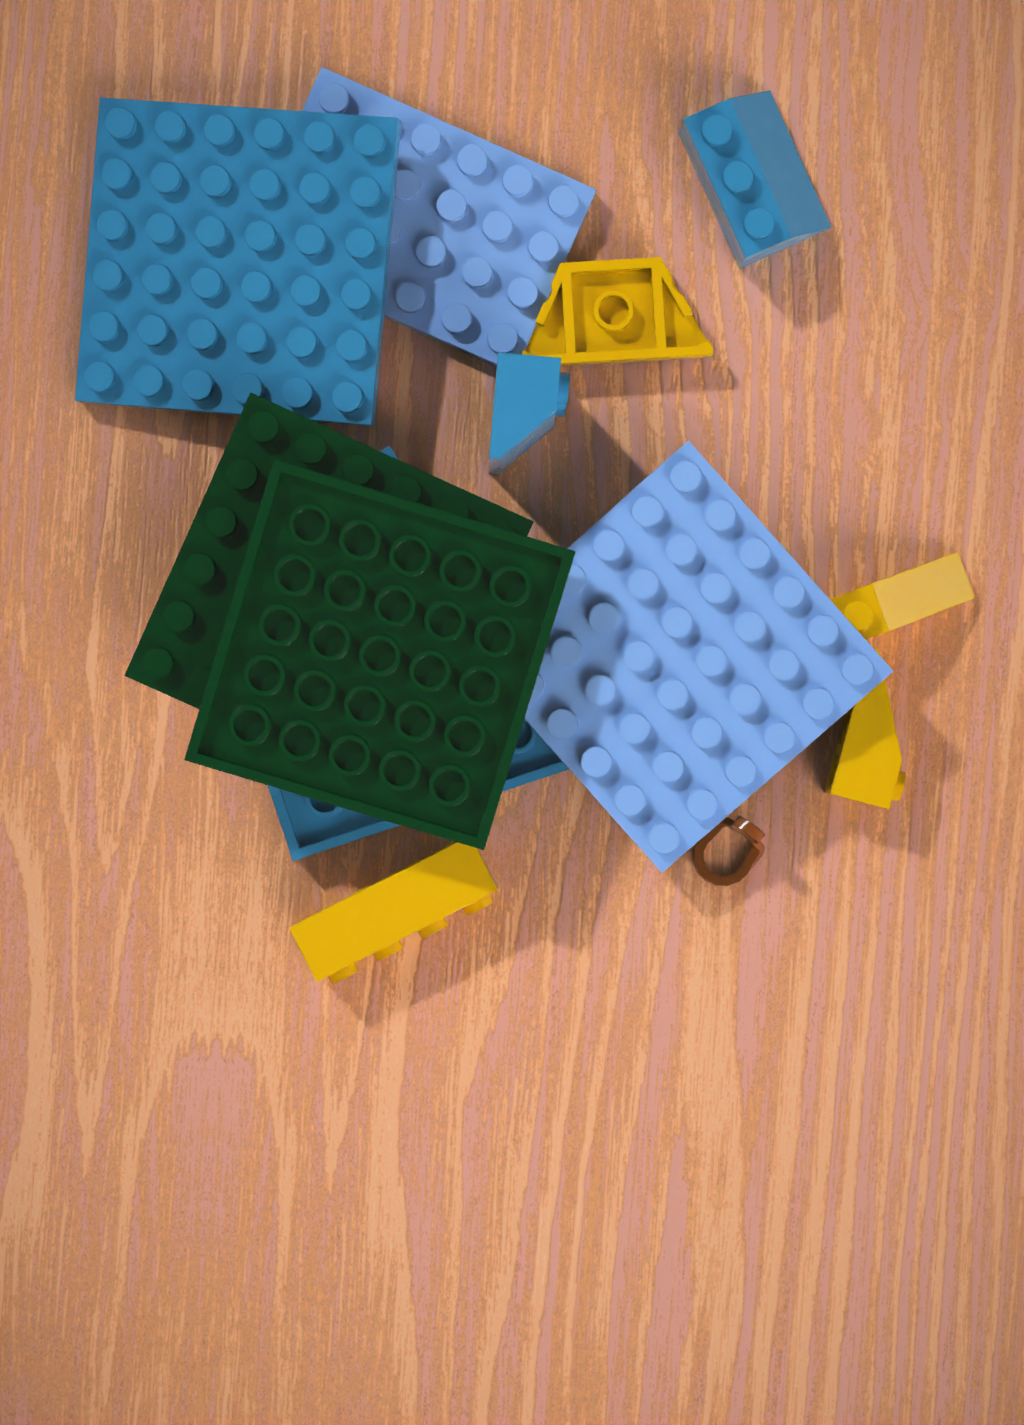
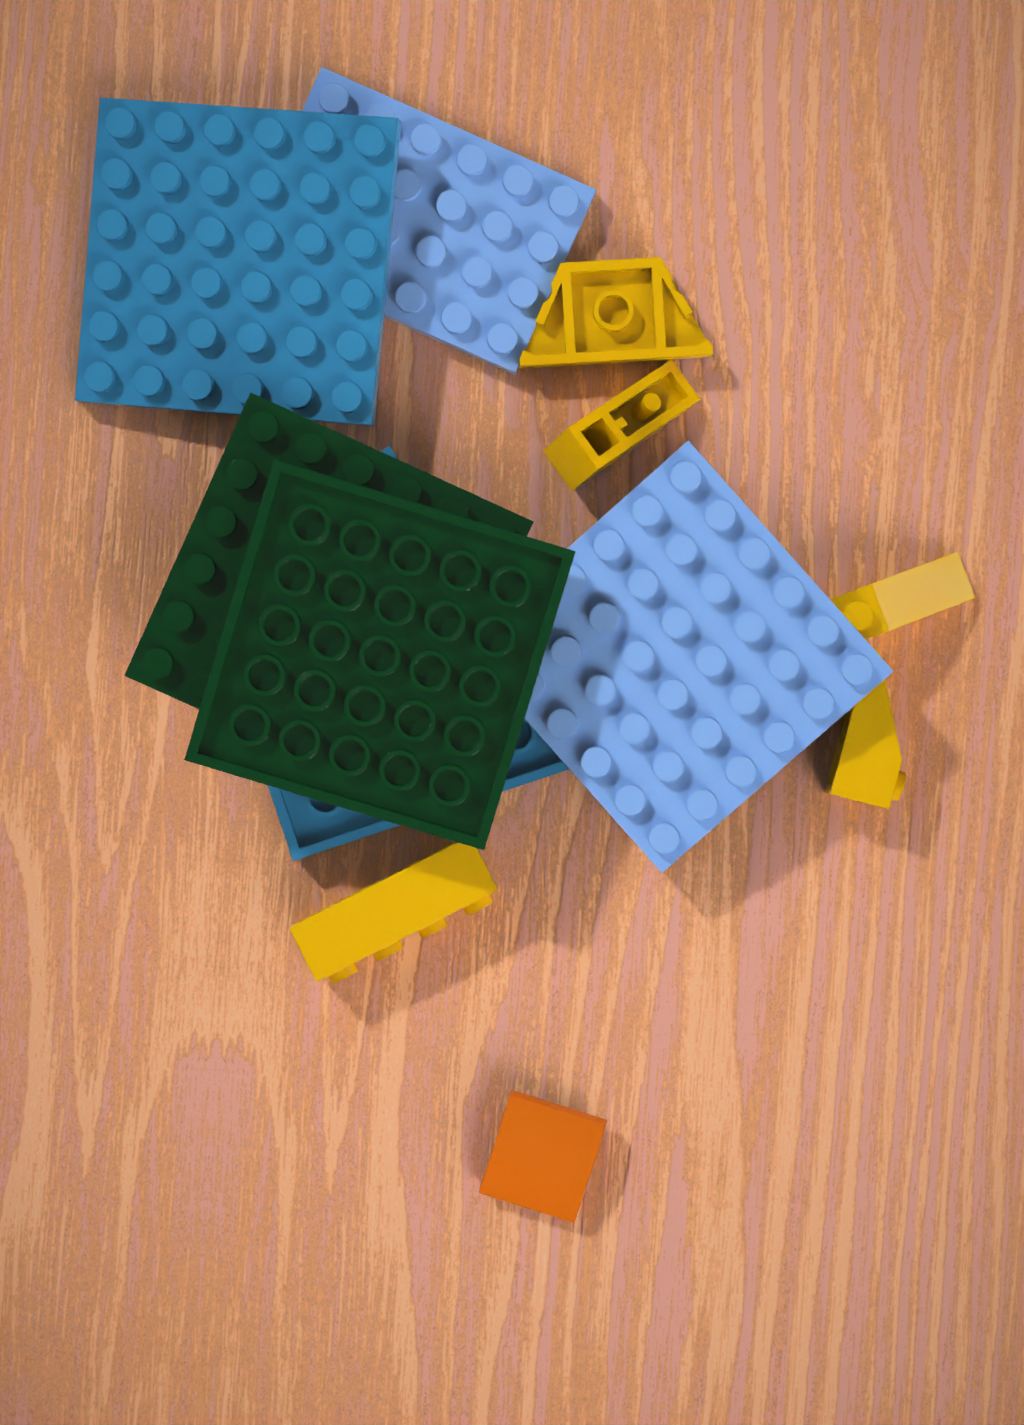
dark azure slope [489,352,570,474] -> none
dark azure slope [679,90,831,269] -> none
dark orange piece [693,815,765,886] -> none
none -> orange slope [479,1090,607,1223]
none -> yellow slope [543,360,701,491]

